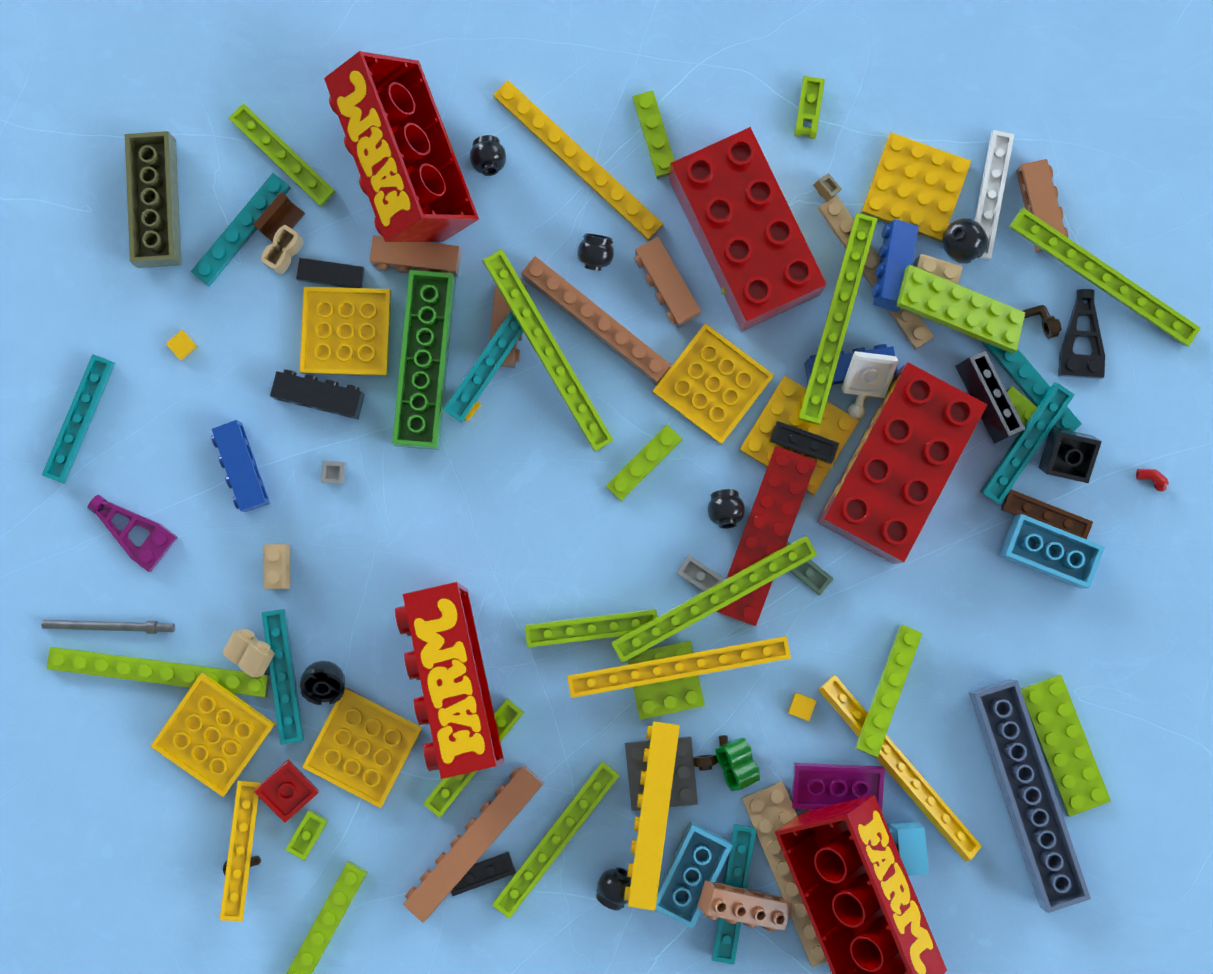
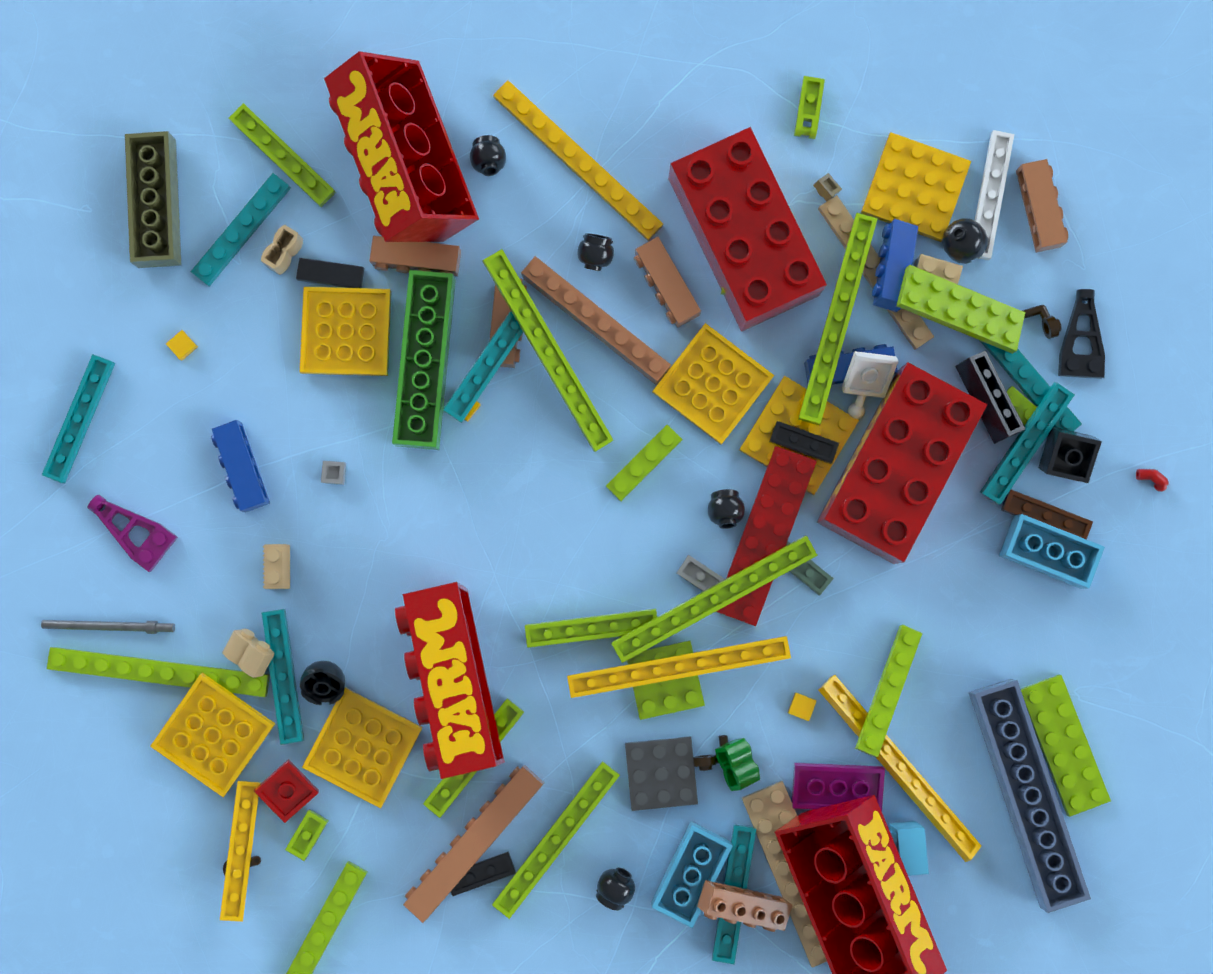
reddish brown panel [253,192,305,242] -> none
black brick [270,369,365,420] -> none
yellow brick [624,721,680,911] -> none
lime plate [632,90,675,179] -> none
lime plate [1009,208,1201,346] -> none

